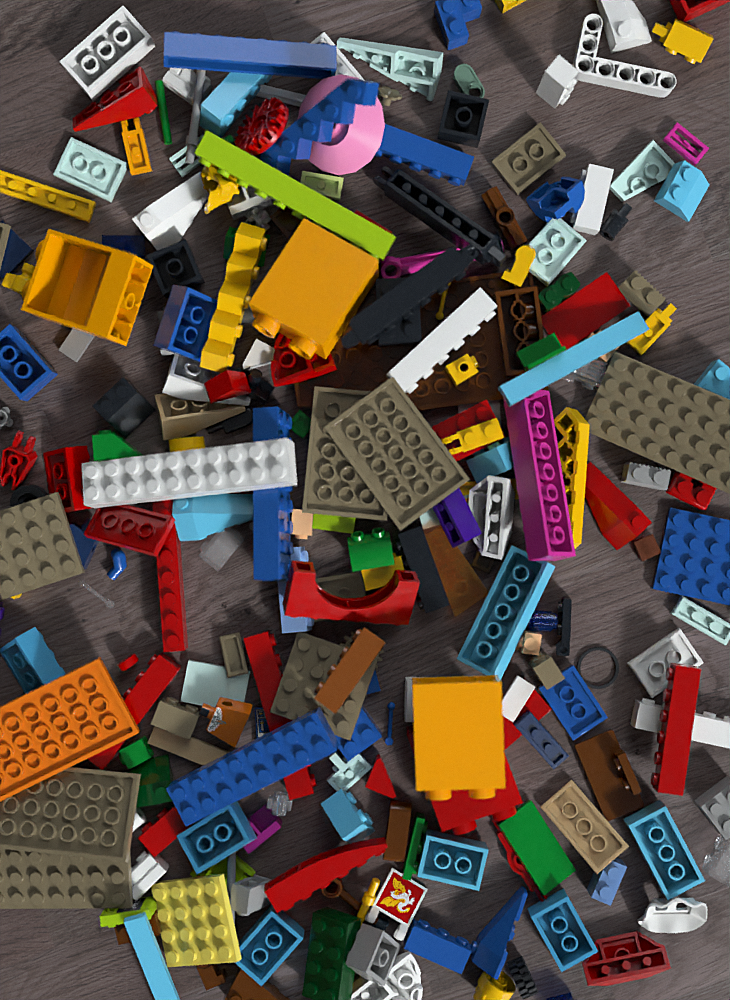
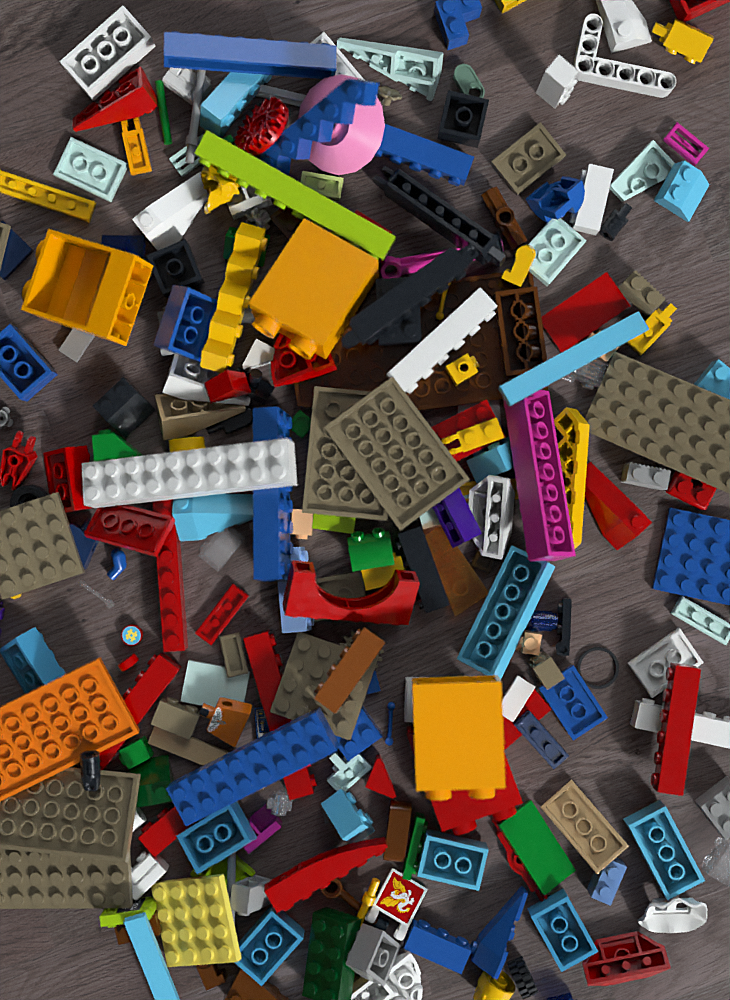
yellow piece [1,263,35,295] -> none
green panel [515,333,567,372] -> none
dark green brick [538,272,581,313] -> none
reddish brown bracket [574,729,644,821] -> none
copper tile [633,534,661,561] -> none
none -> black hinge [80,750,101,791]
none -> tile [121,624,143,646]
none -> red tile [195,583,250,646]

